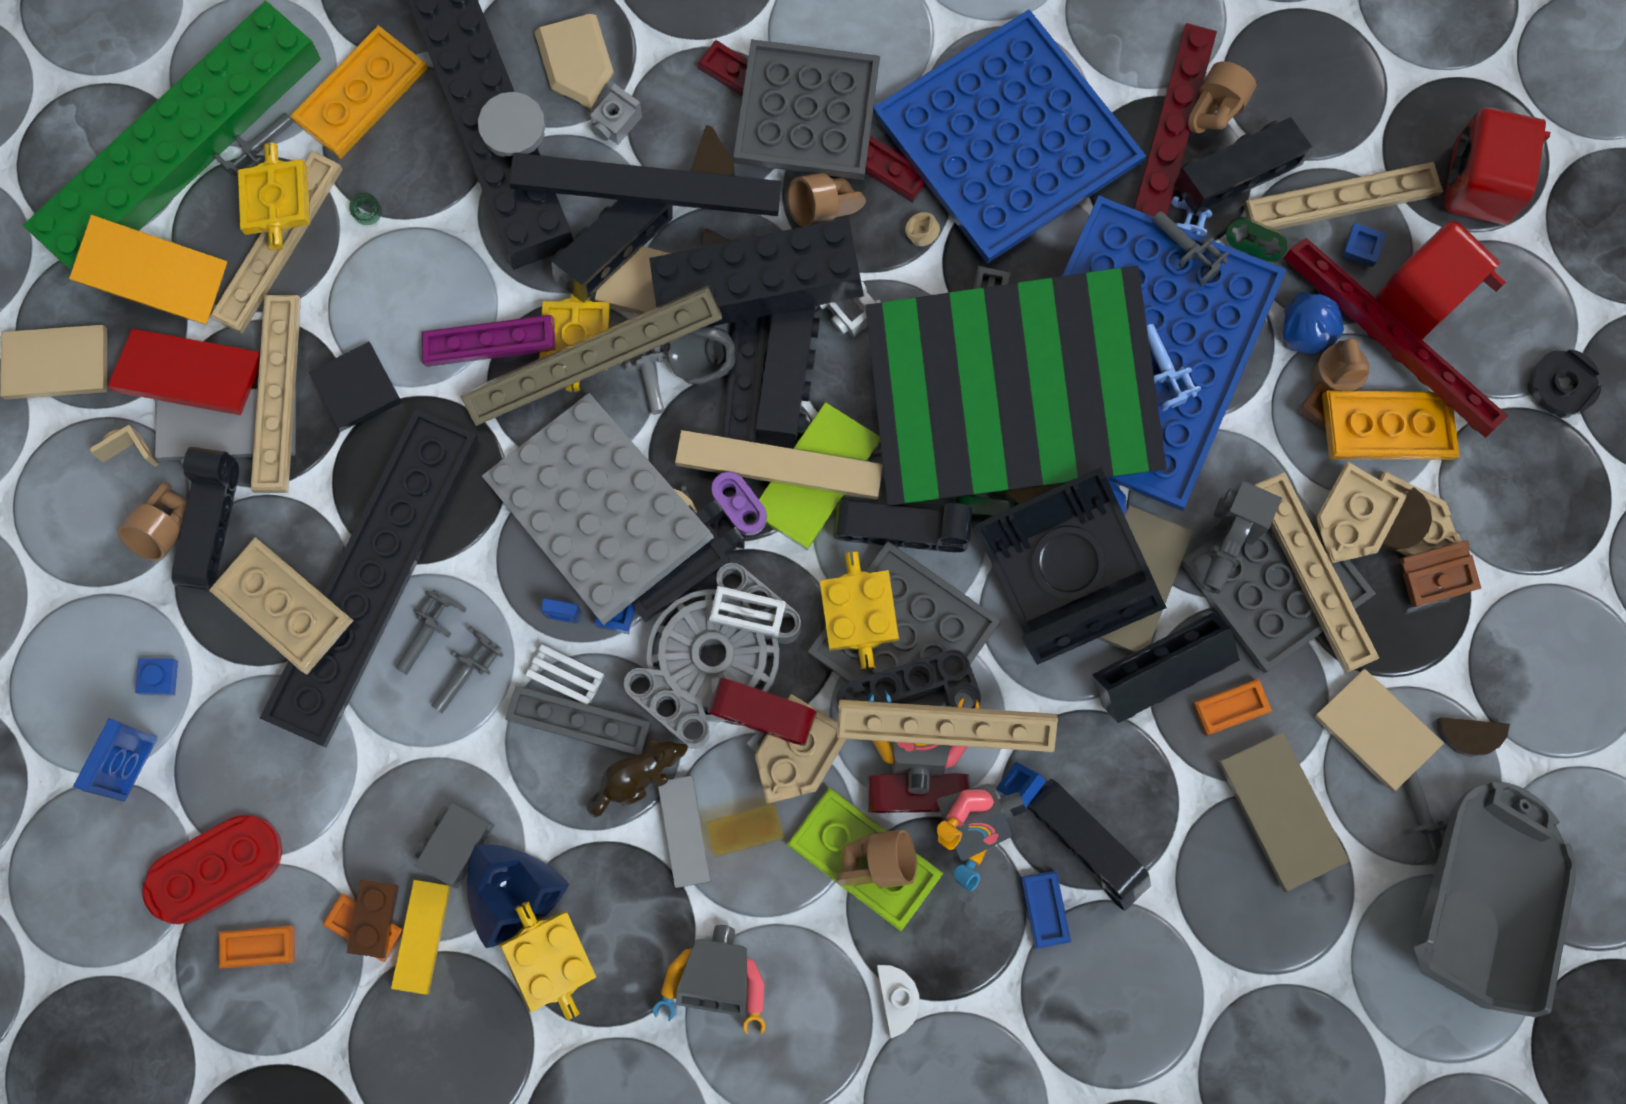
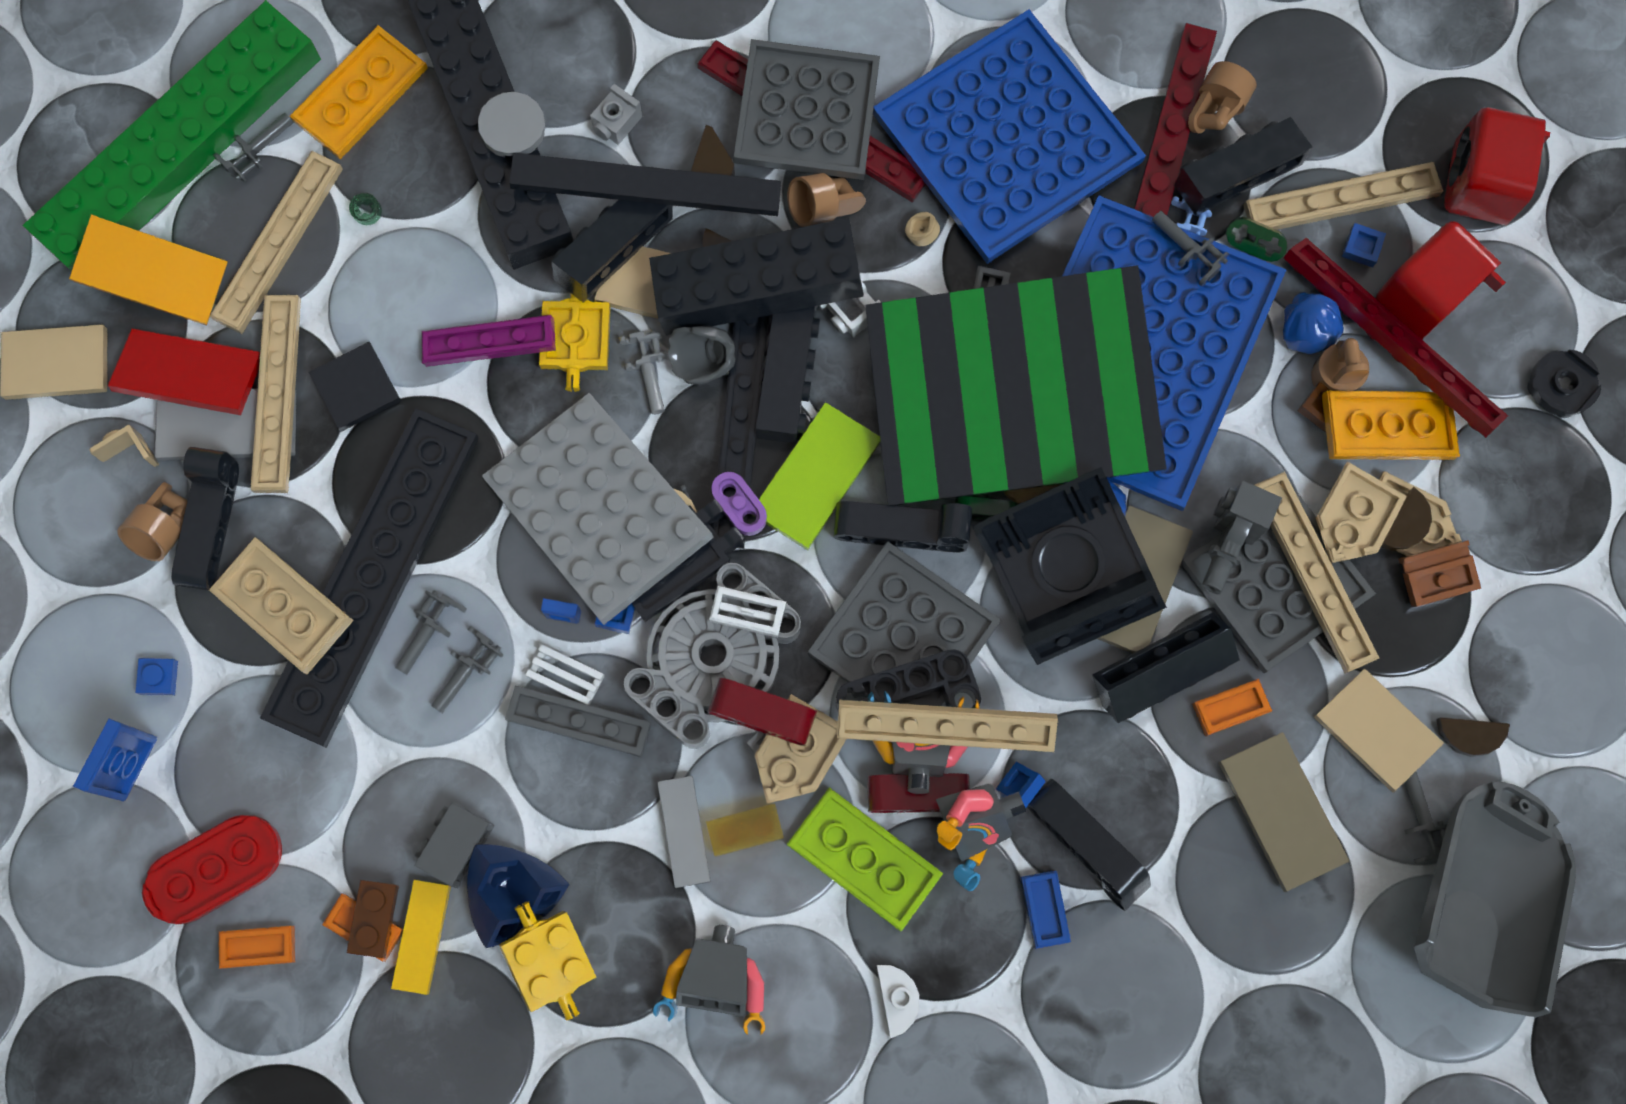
yellow plate [238,143,310,251] -> none
dark tan tile [460,285,722,426] -> none
tan tile [534,14,614,111] -> none
dark brown animal [587,739,688,818] -> none
tan tile [675,430,883,500] -> none
yellow plate [820,552,899,671] -> none
medium nougat piece [837,830,917,888] -> none
light blue piece [1147,324,1201,411] -> none

